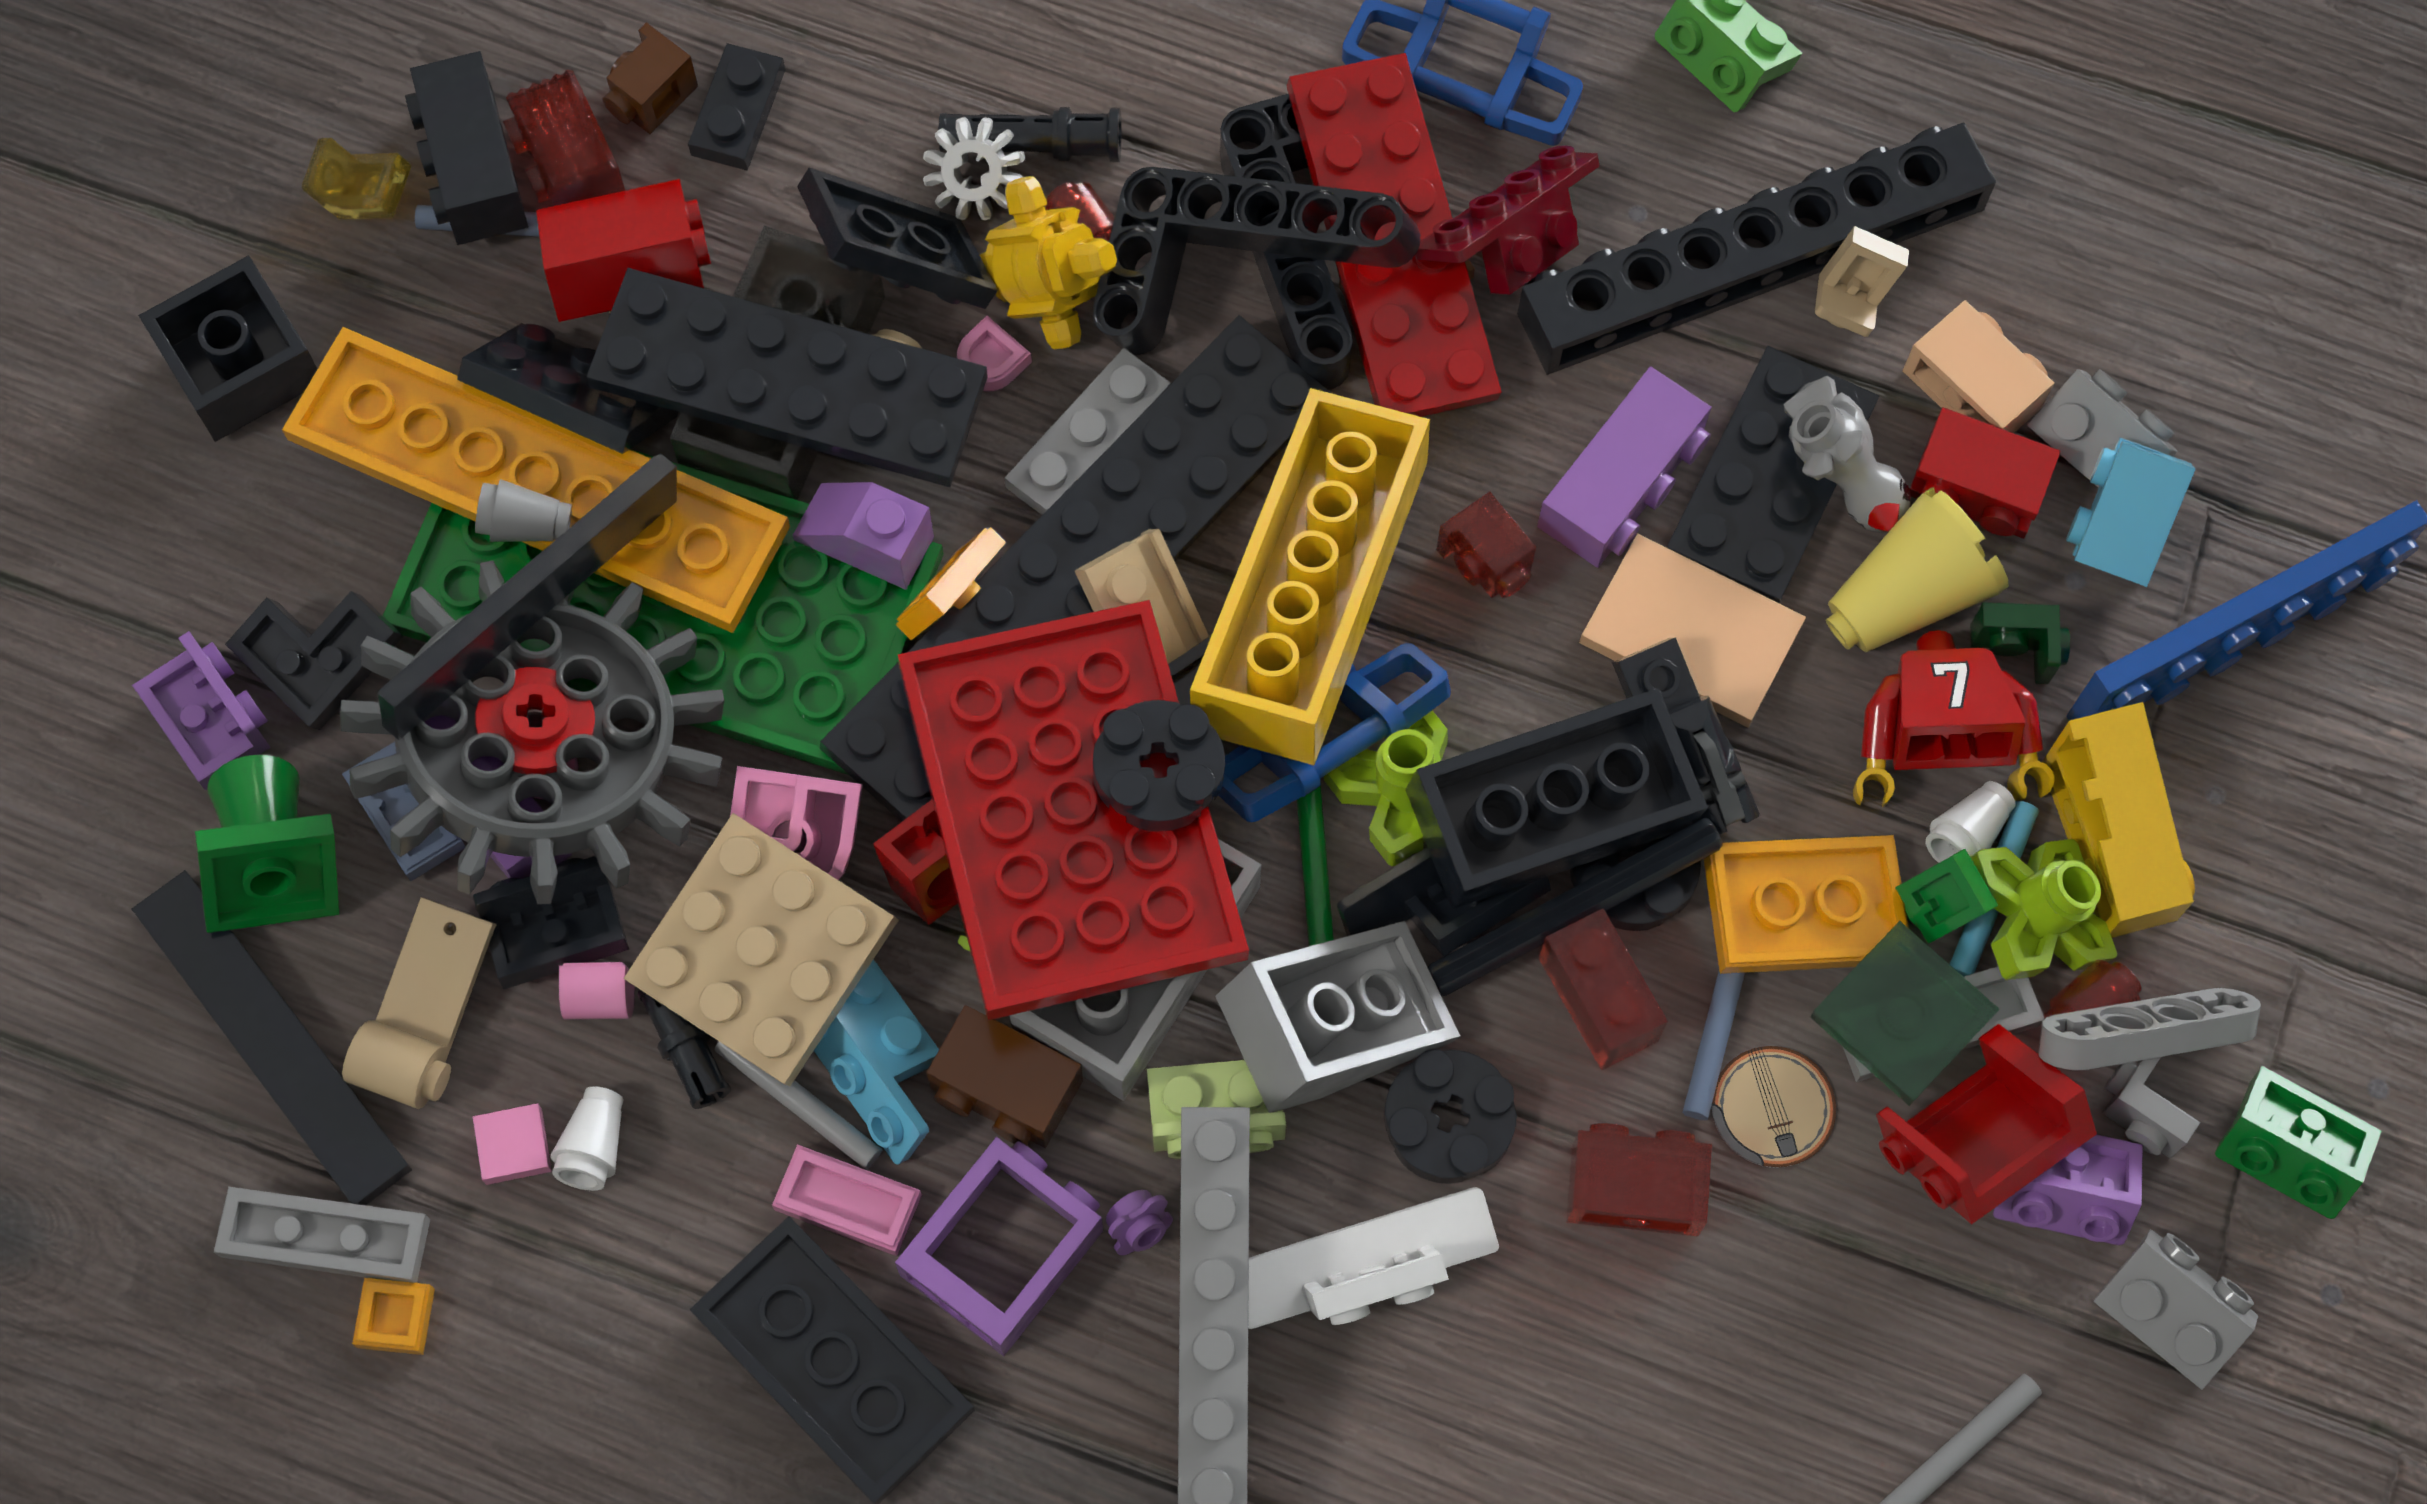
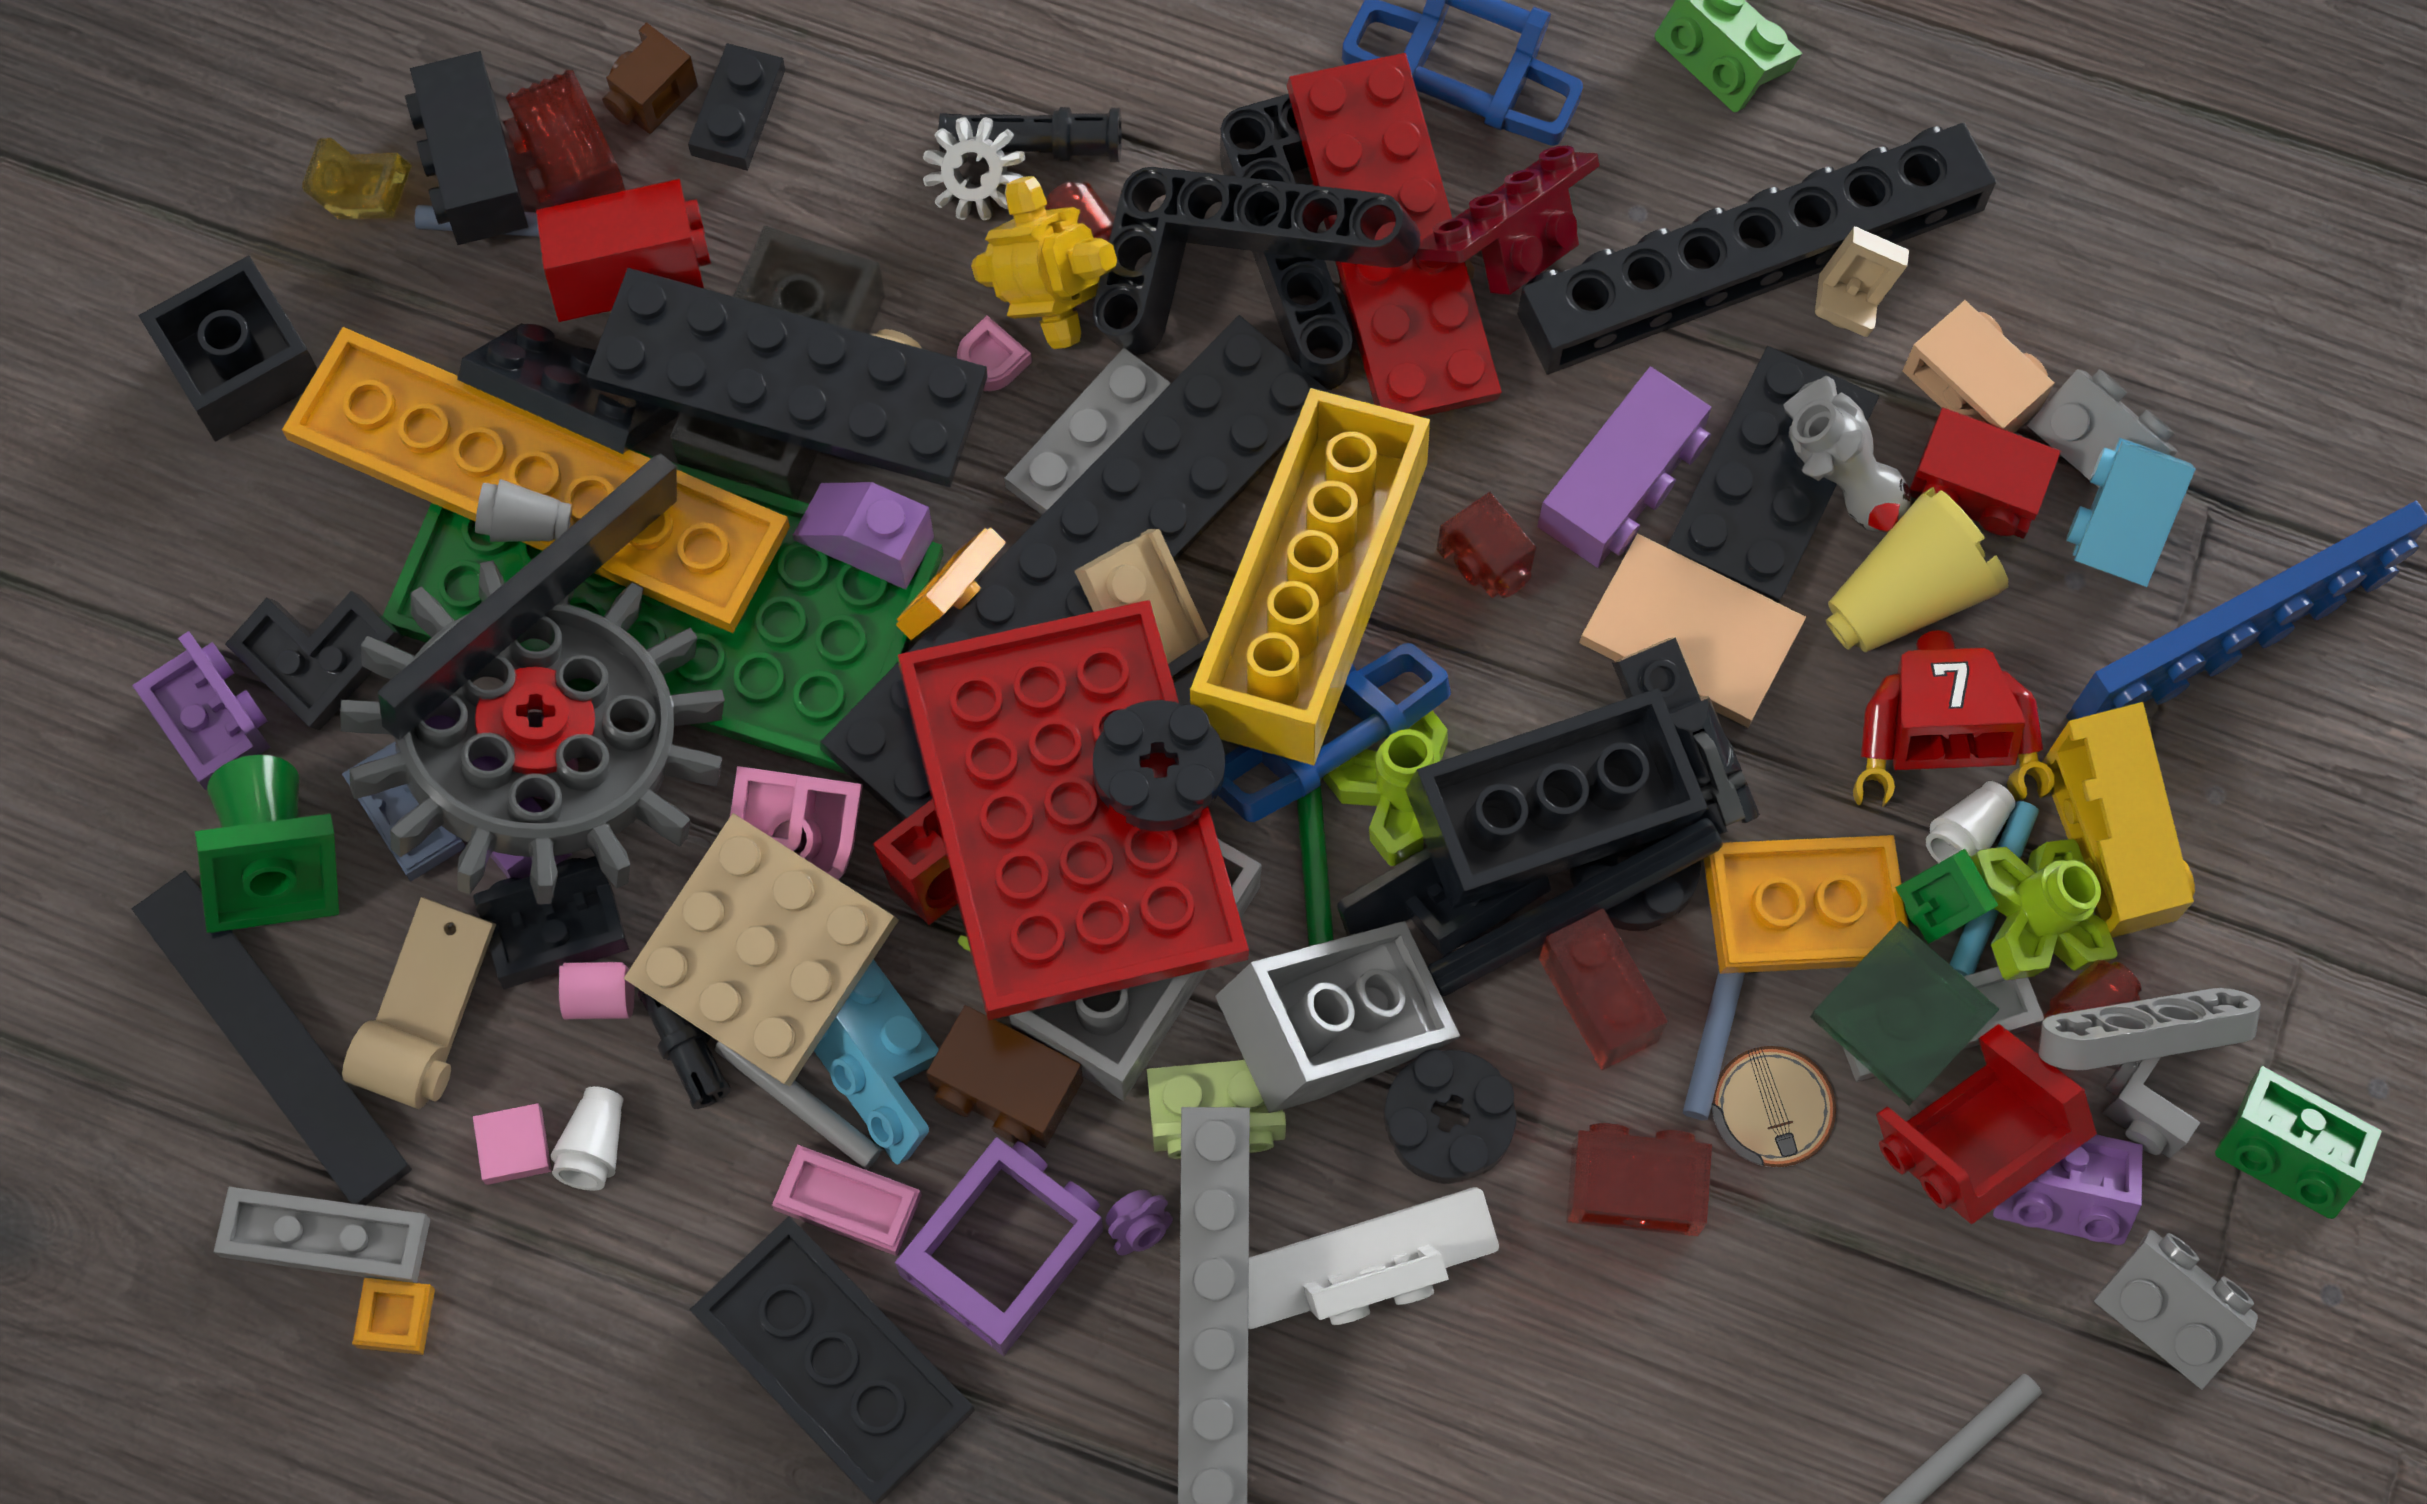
black plate [797,167,998,309] -> none
dark green bracket [1970,602,2070,684] -> none

